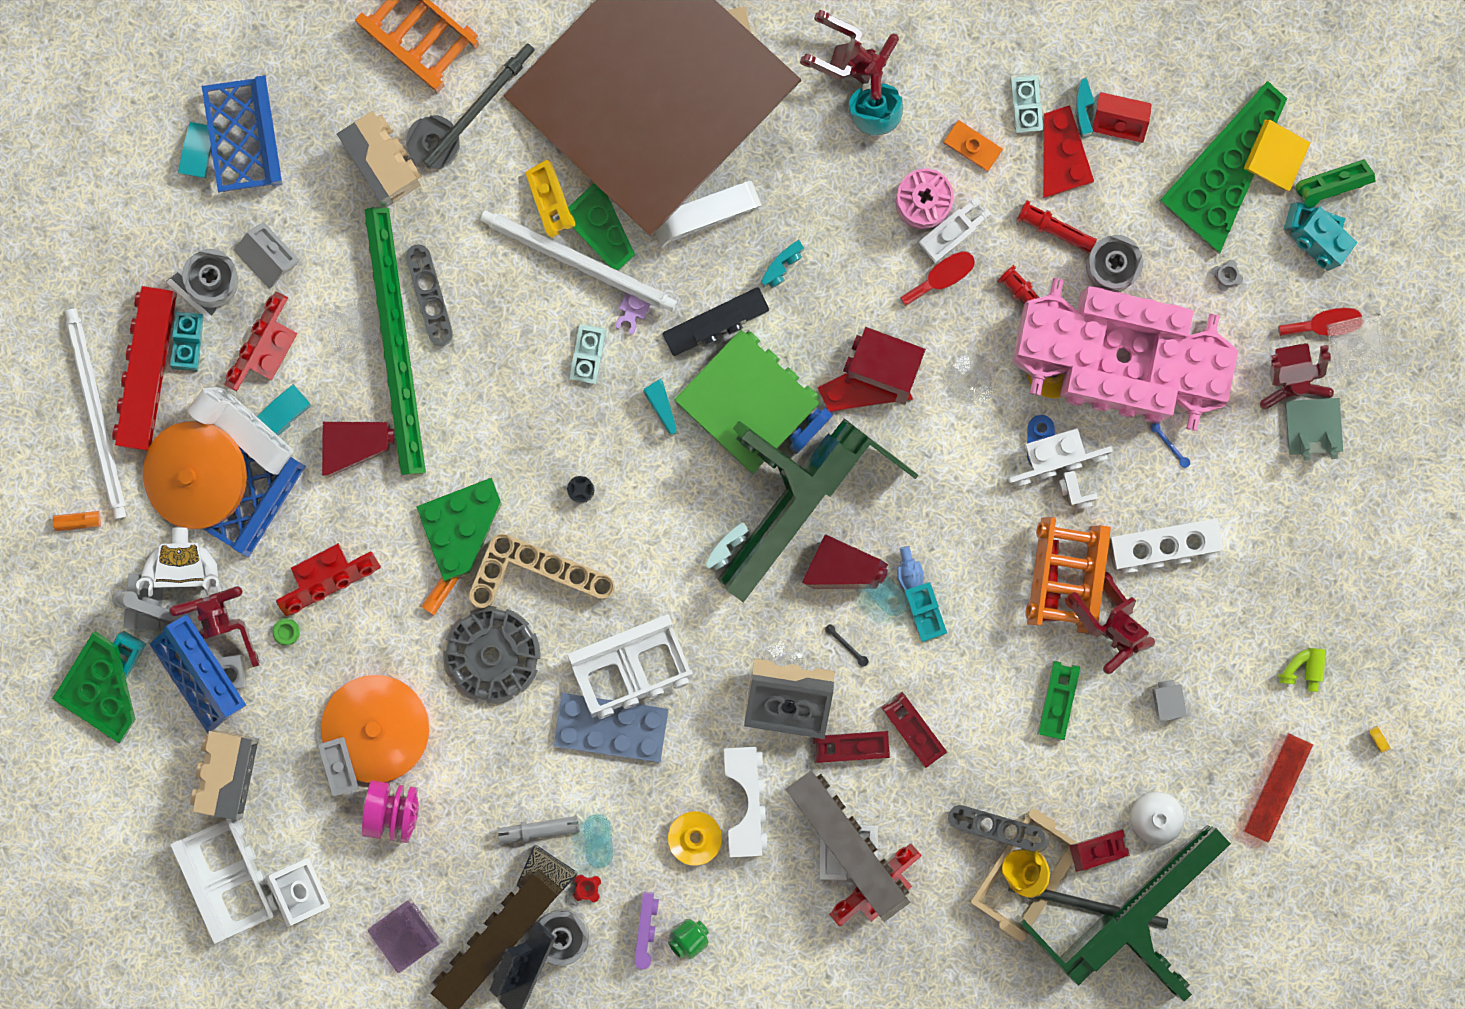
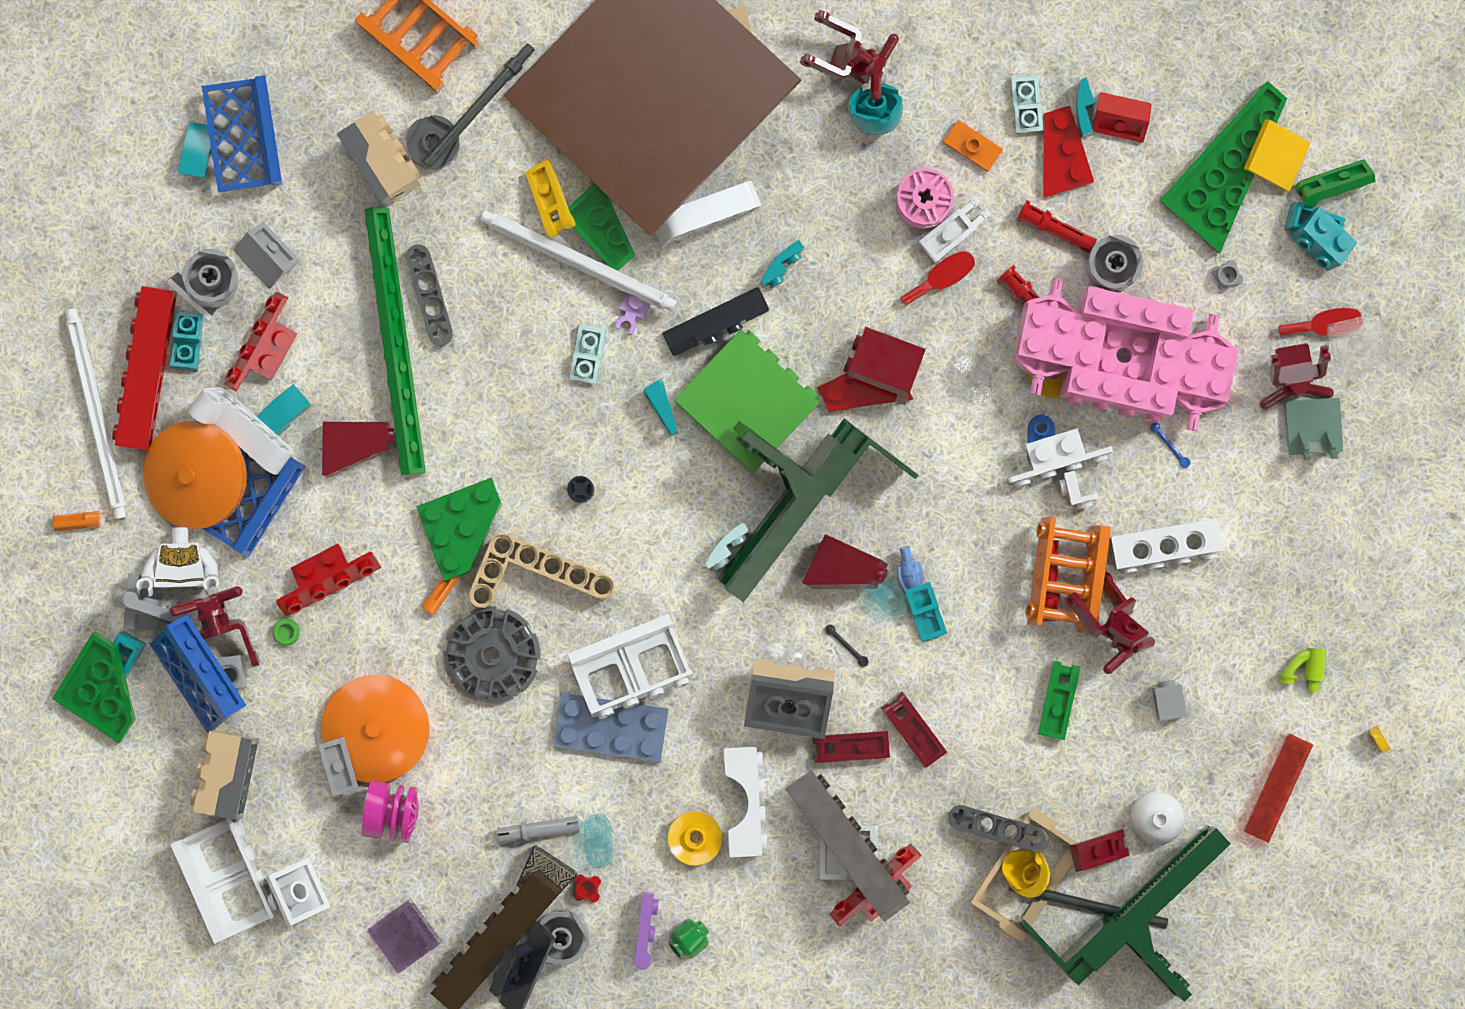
blue plate [789,408,833,454] -> none

